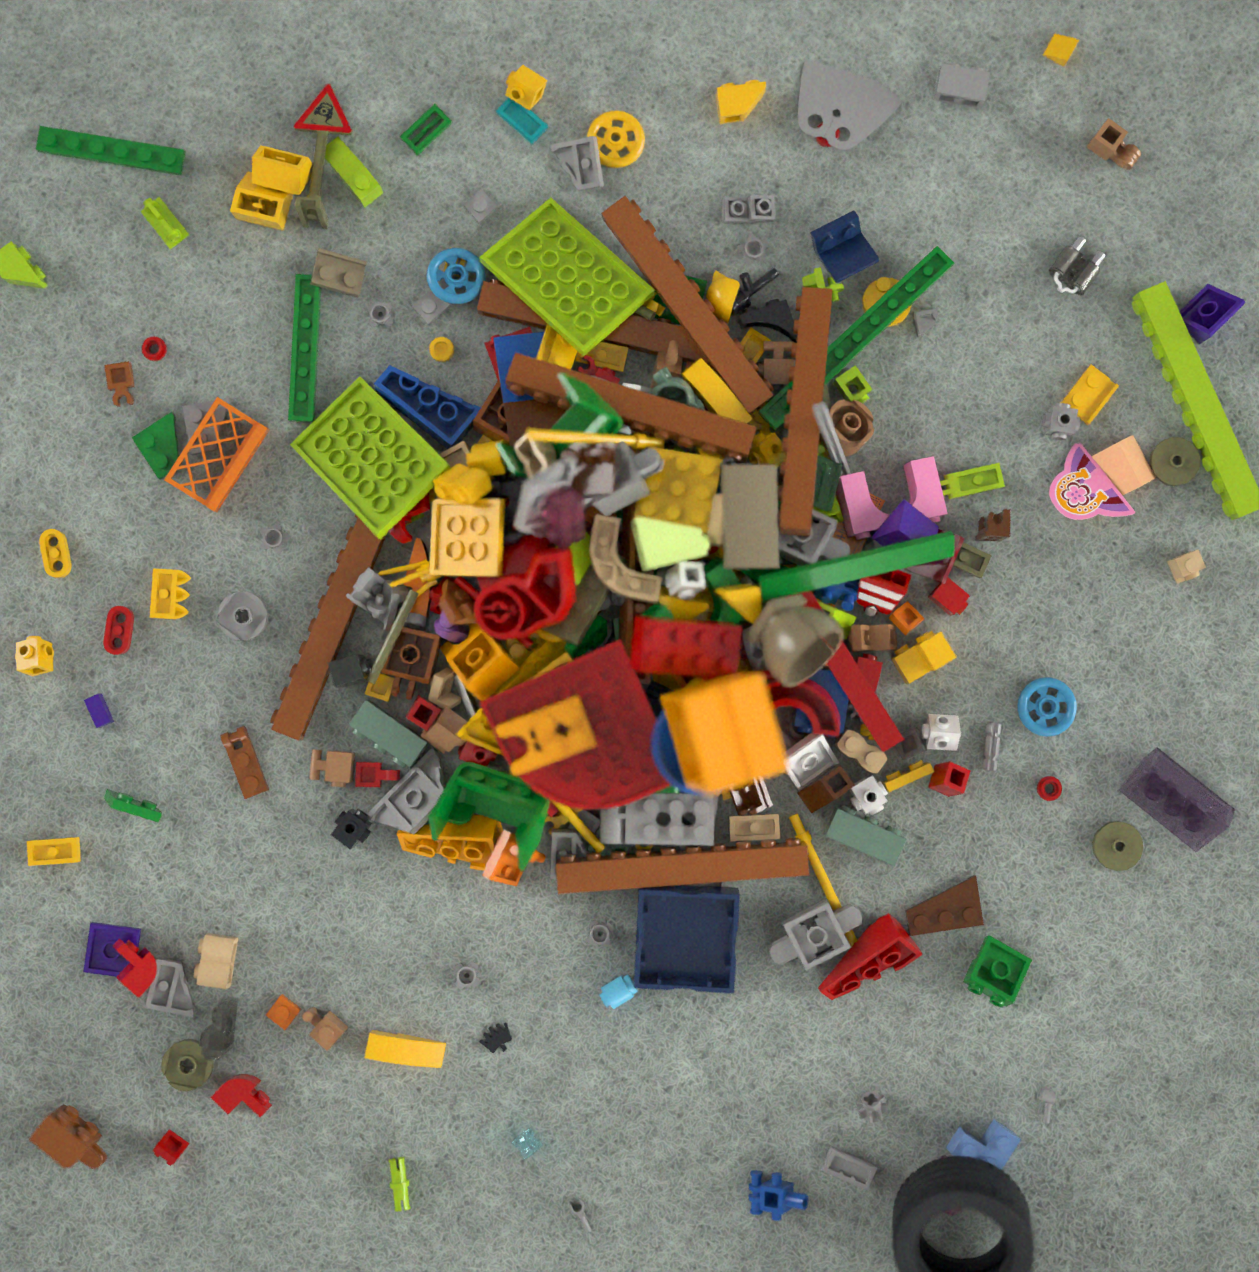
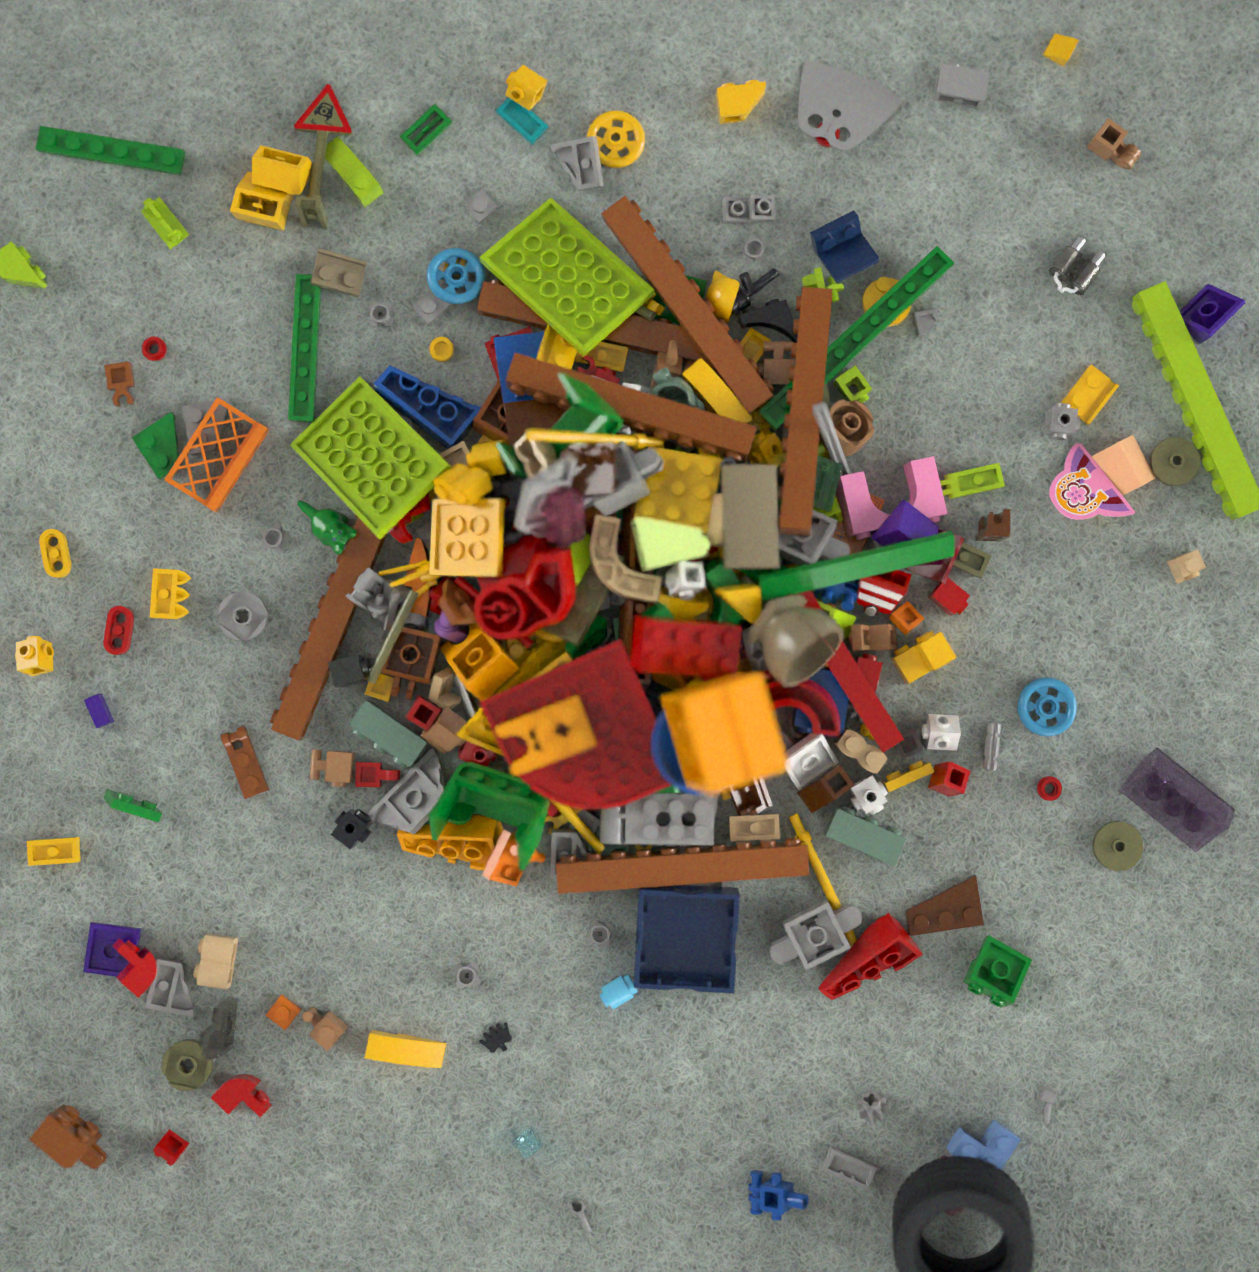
lime pin [389,1157,411,1212] -> none
none -> green animal [297,500,357,555]

